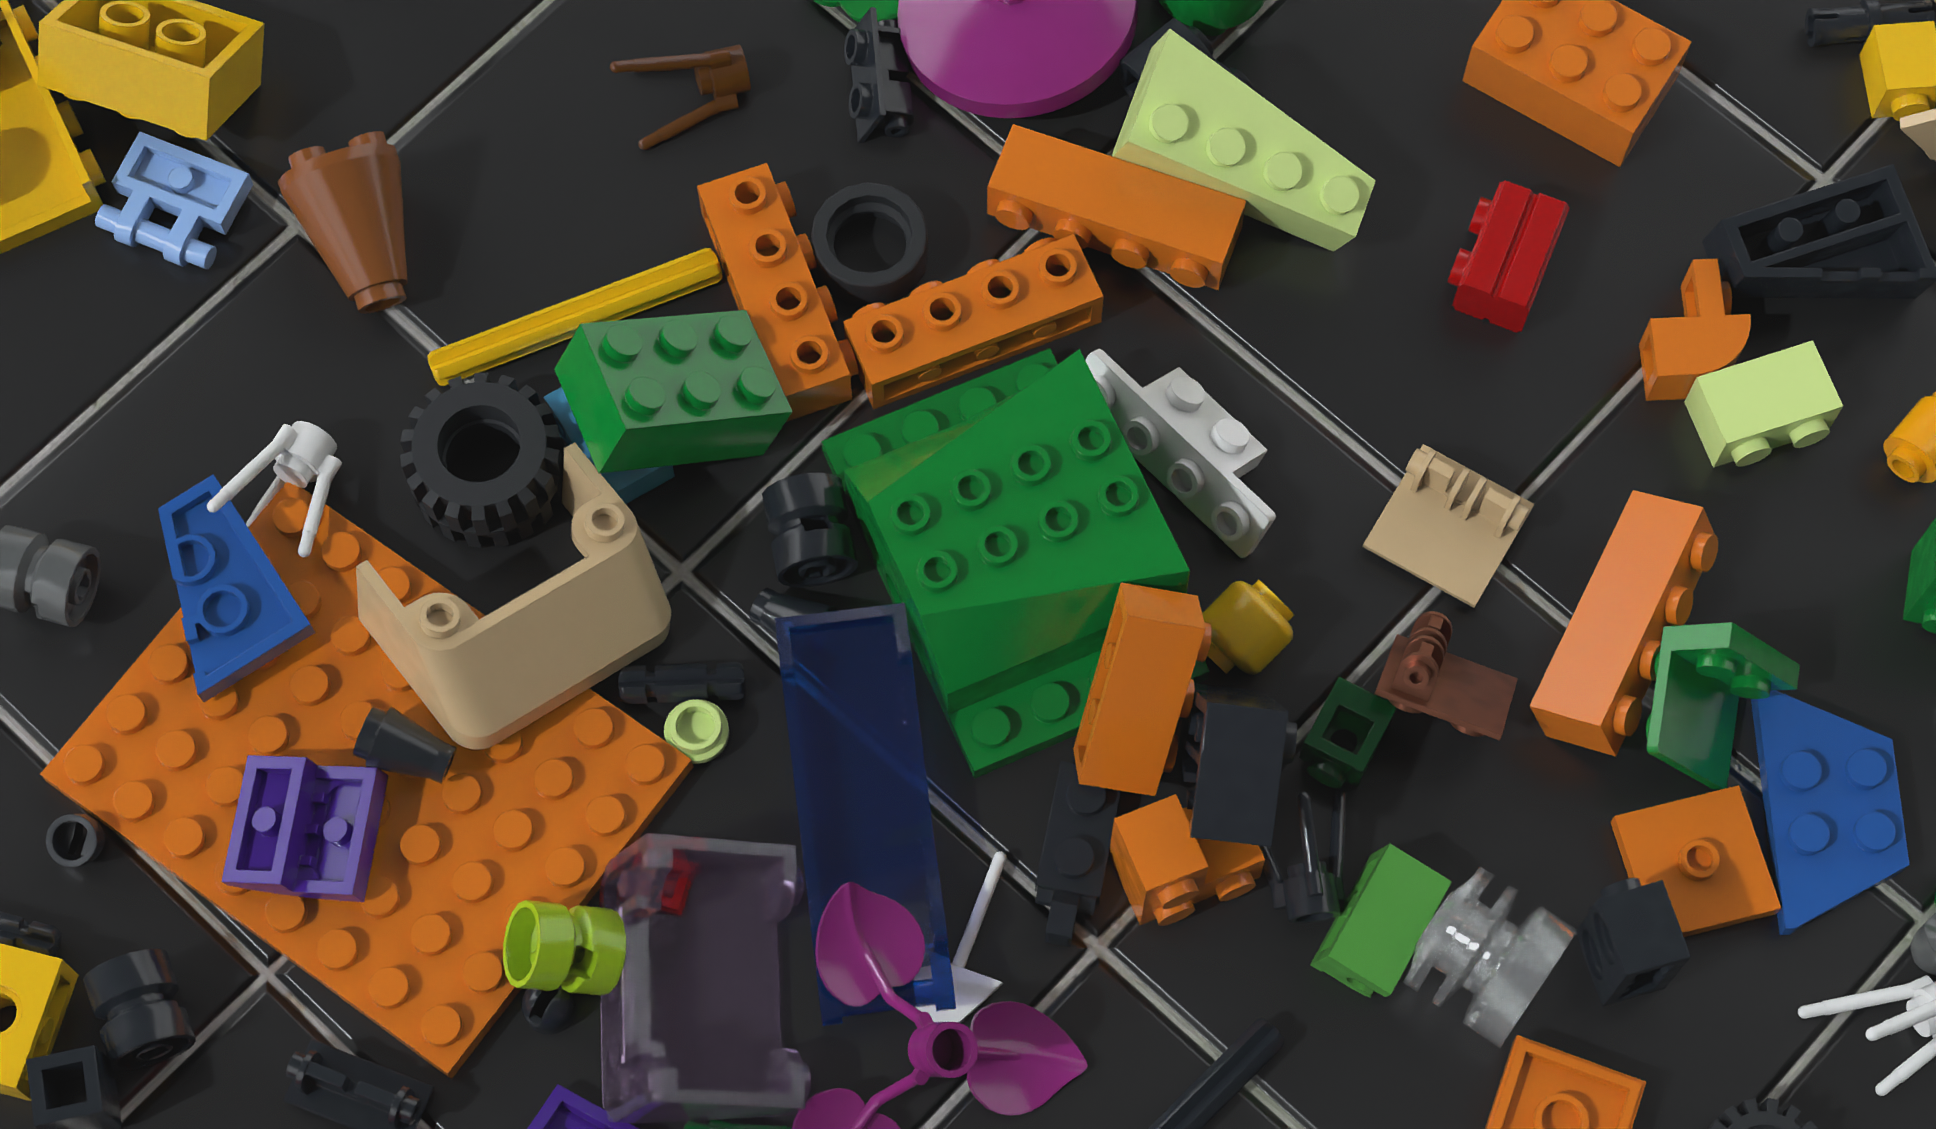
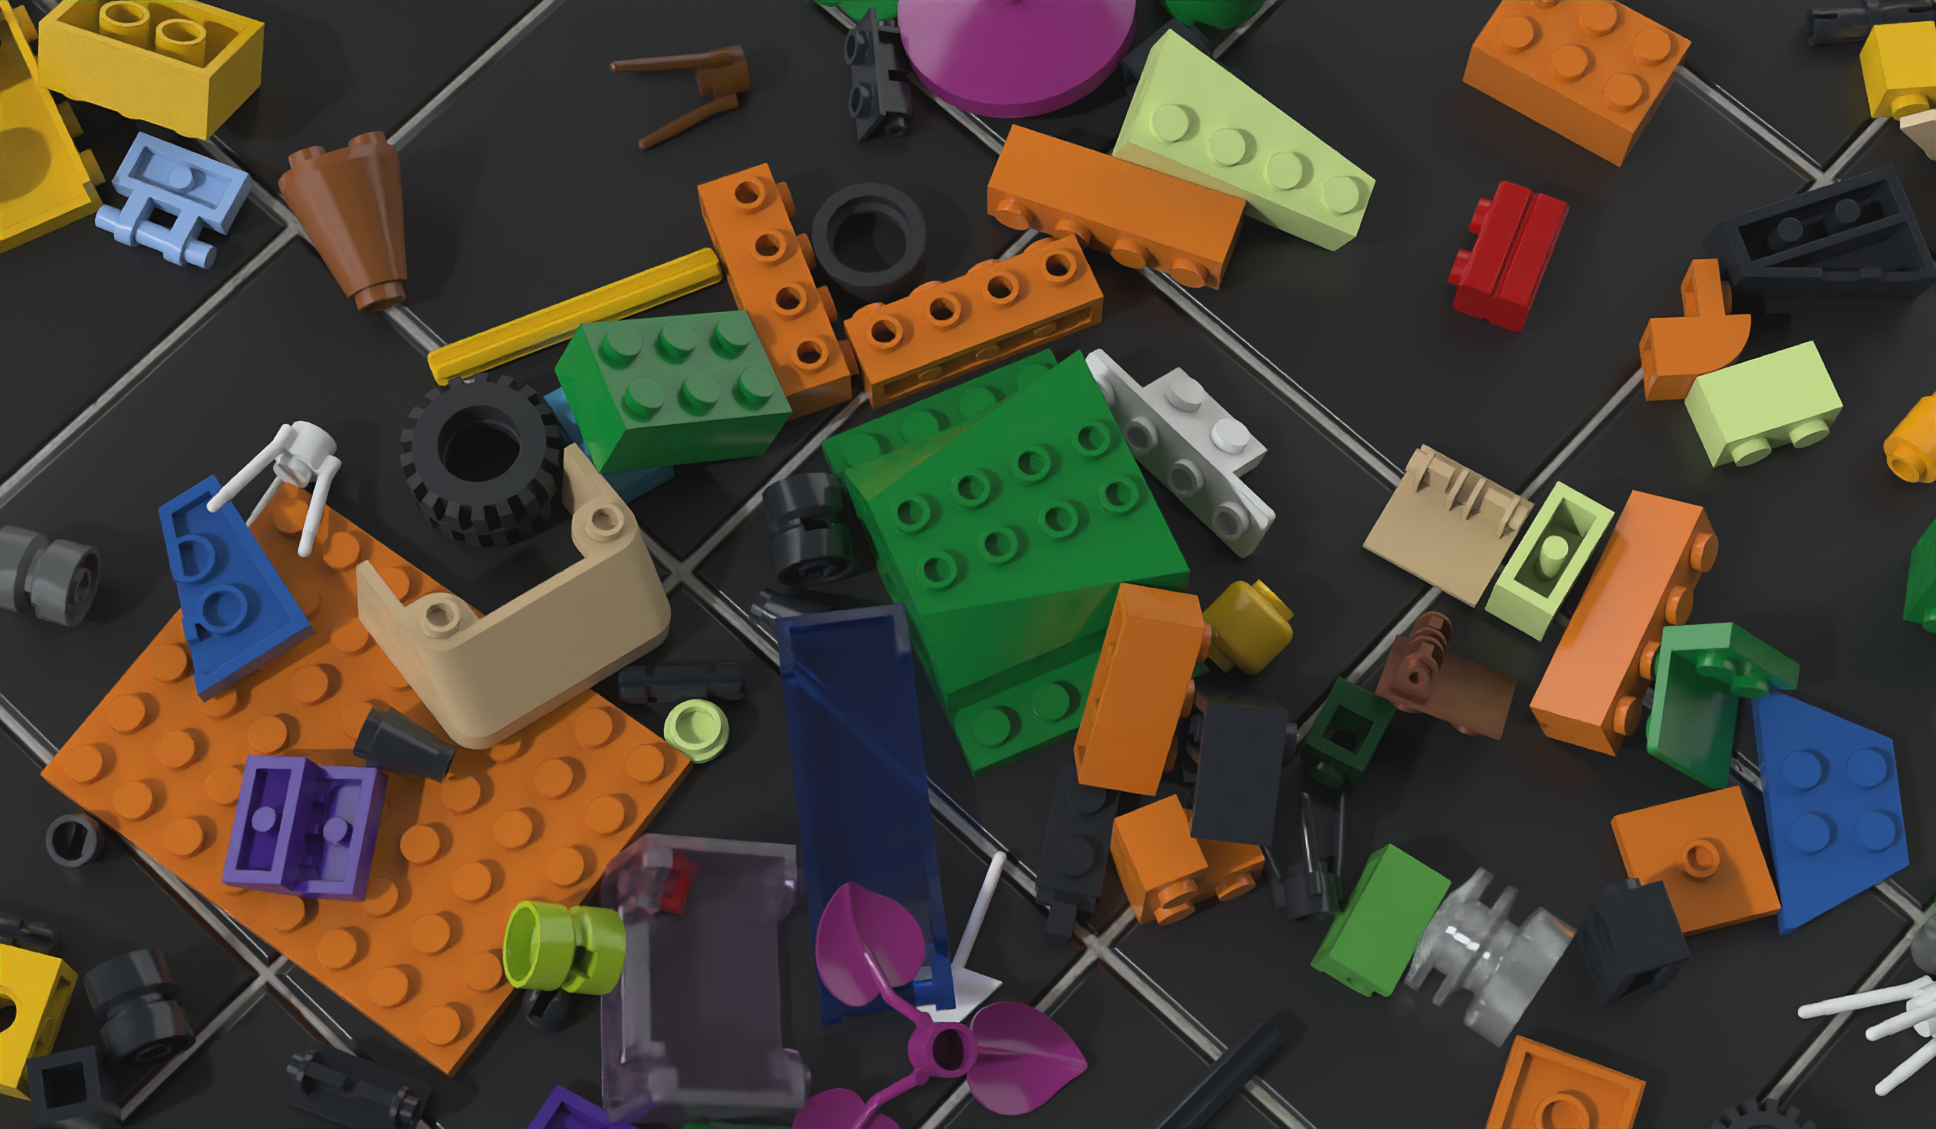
none -> yellowish green brick [1485,481,1615,642]

